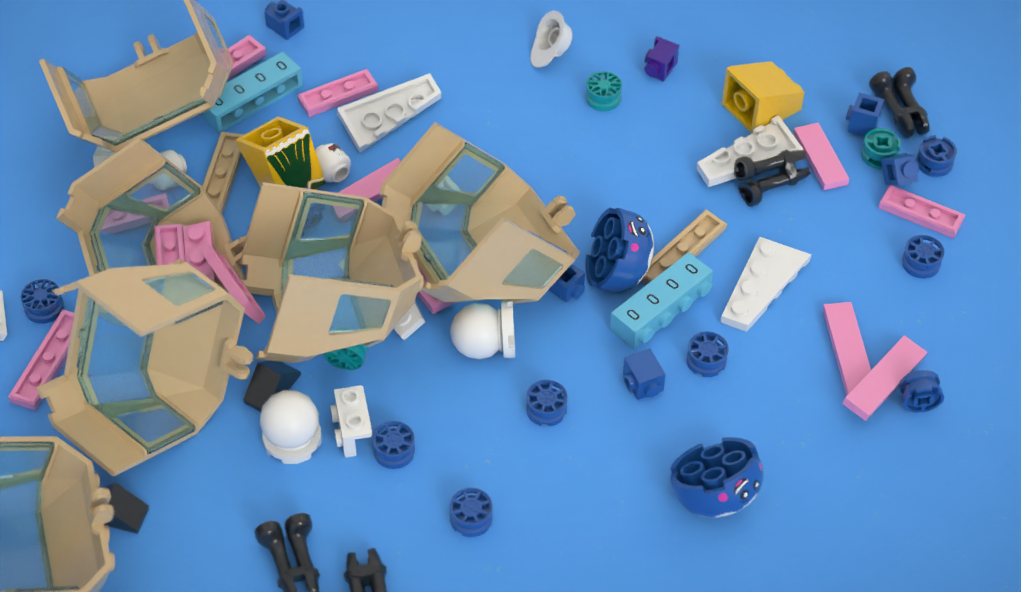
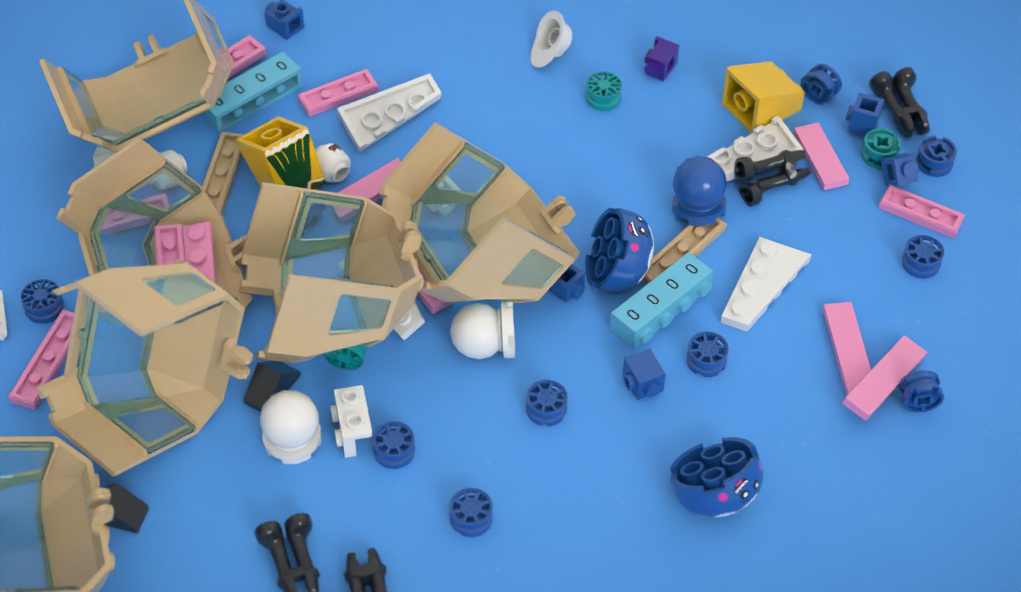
bright pink tile [201,246,265,324] -> none
none -> blue tile [672,156,727,226]
none -> blue wheel [800,63,842,105]

